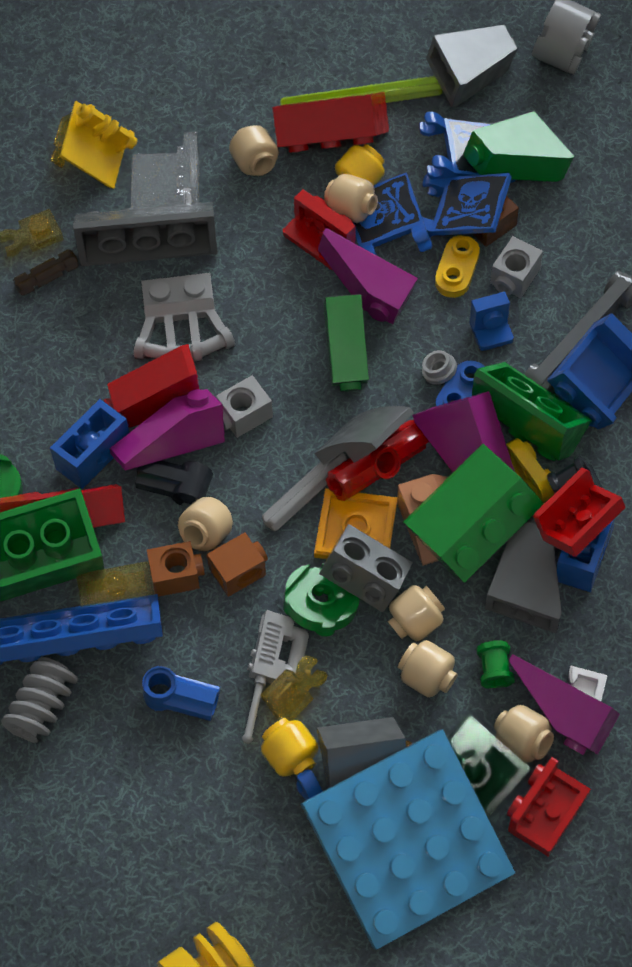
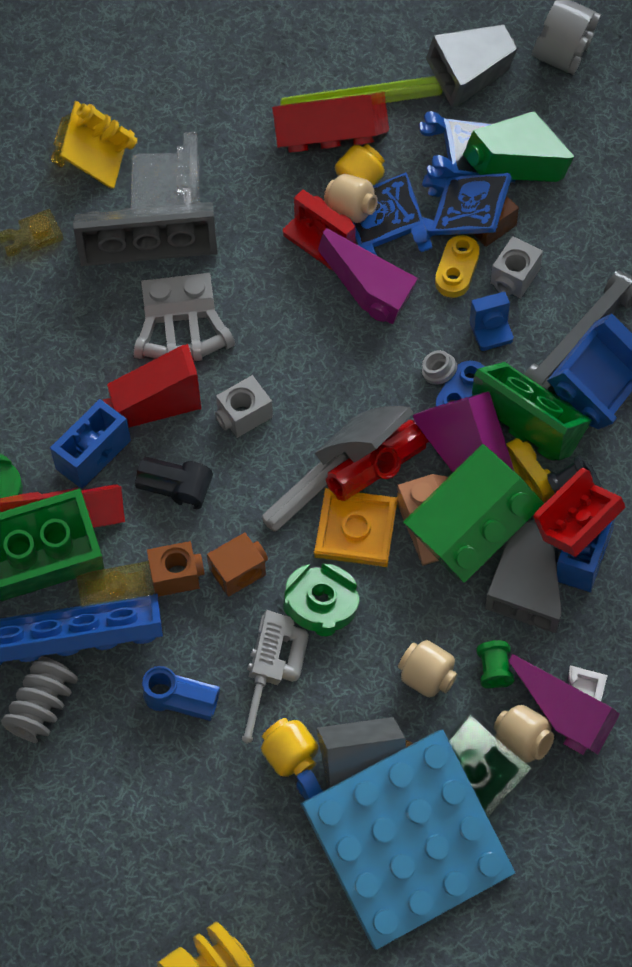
dark brown axle [13,249,79,296] -> none
magenta slope [110,389,225,471] -> none
tan head [178,497,233,551] -> none
tan head [229,125,279,176] -> none
clear yellow plate [260,655,328,721] -> none
dark grey brick [319,524,413,612] -> none
green slope [324,294,369,392] -> none
tan head [388,585,445,641] -> none
red bracket [507,757,591,857] -> none

